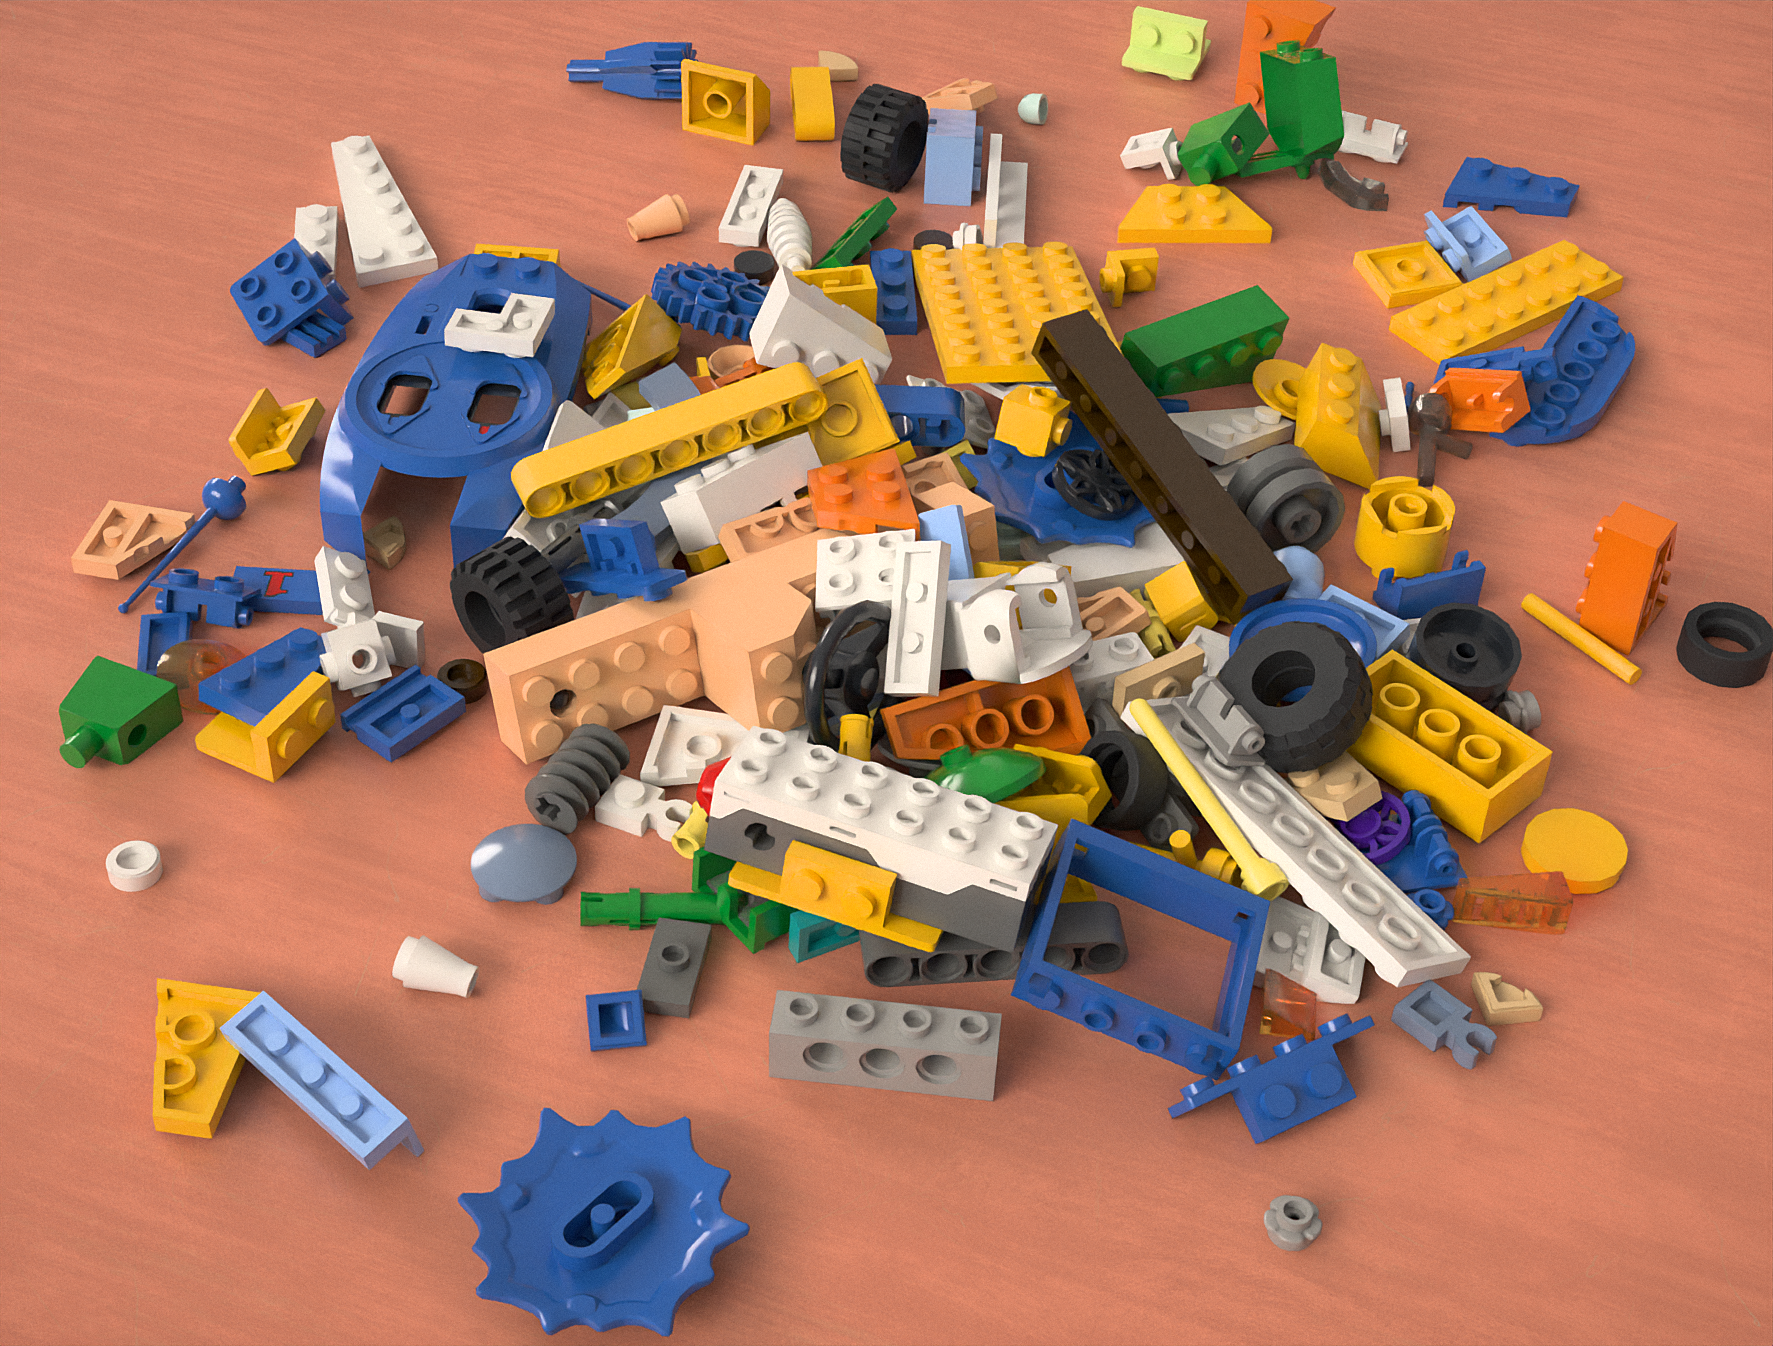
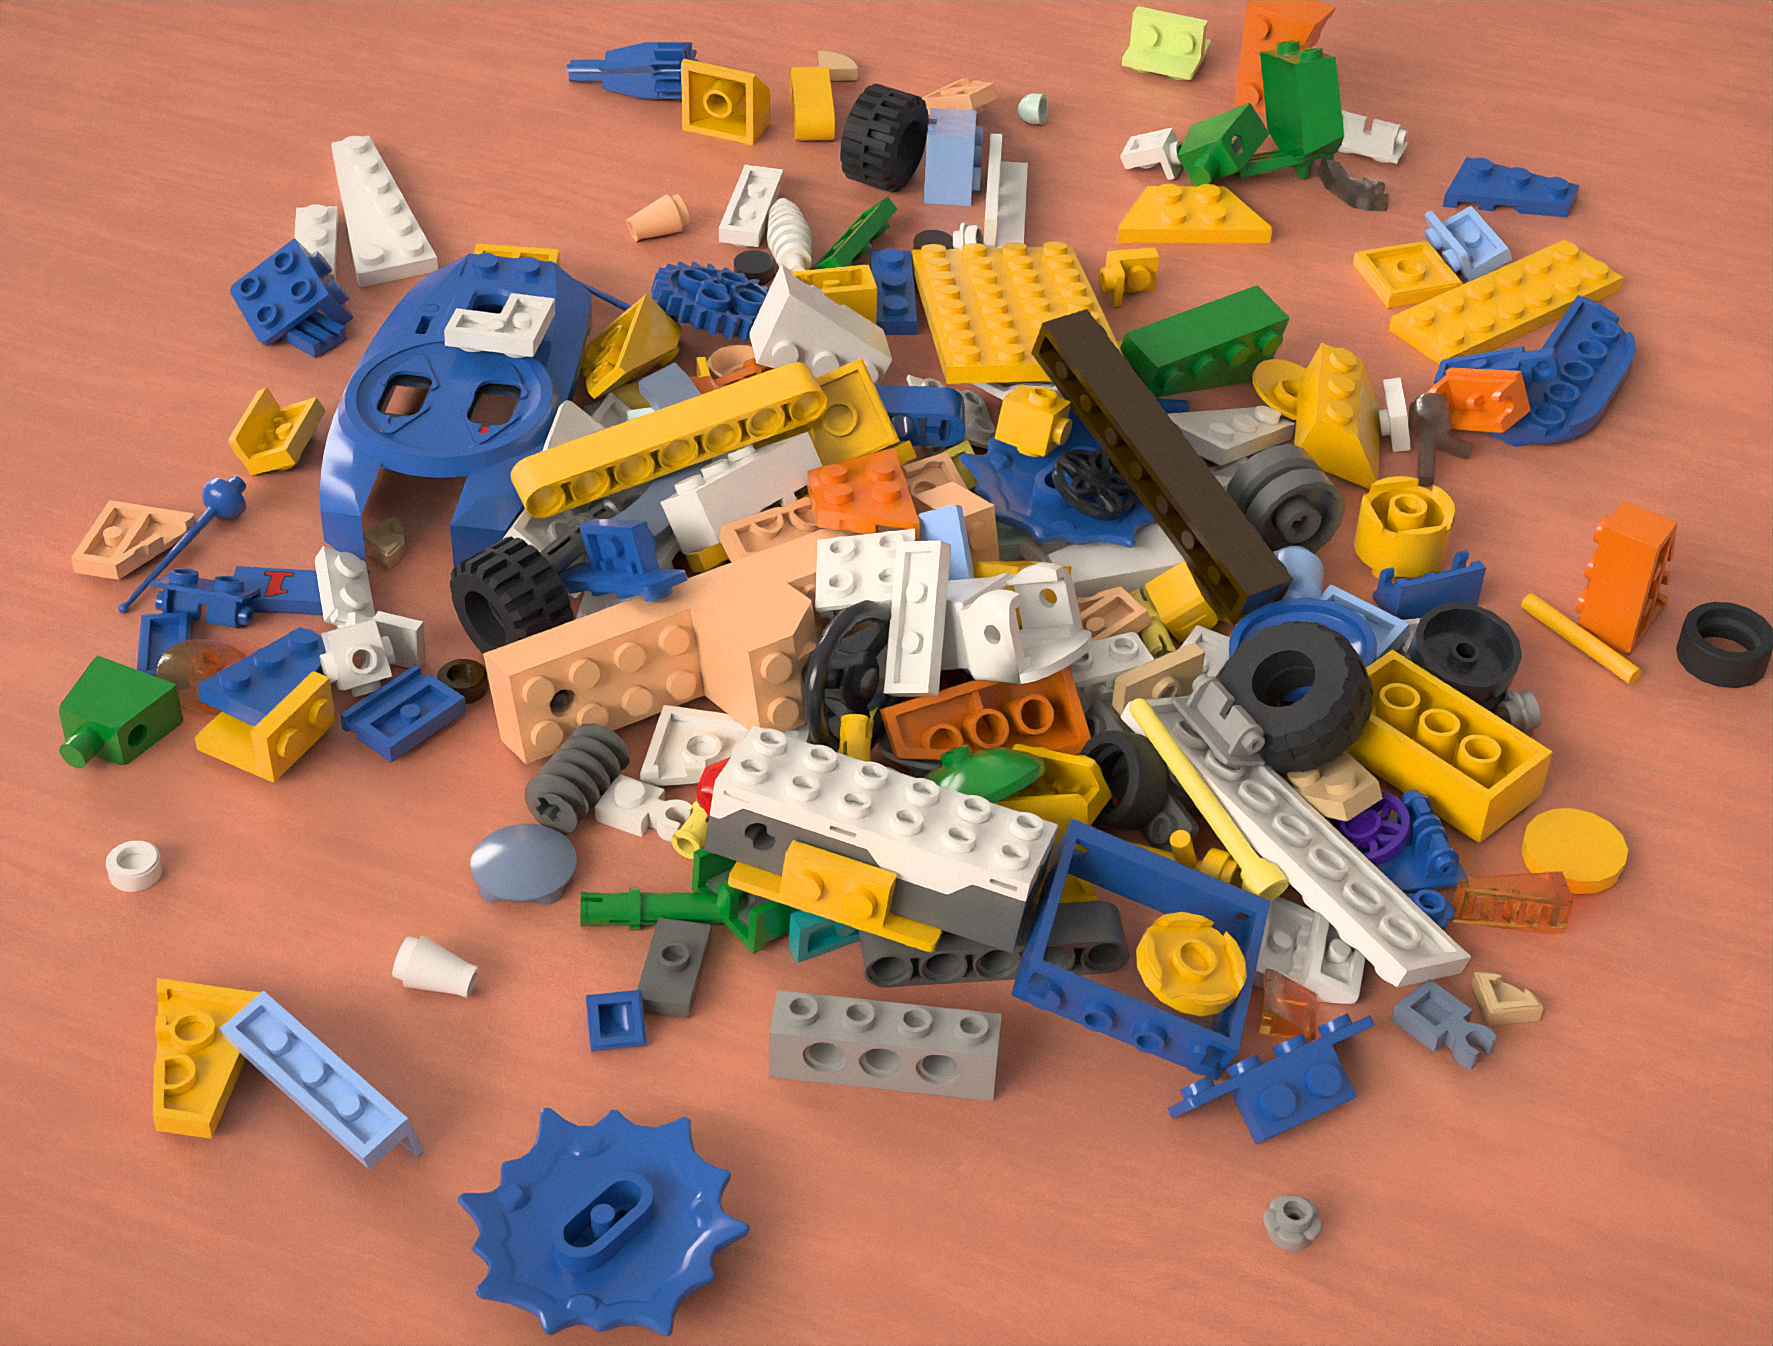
blue piece [1404,382,1415,413] -> none
none -> yellow tile [1136,912,1247,1016]

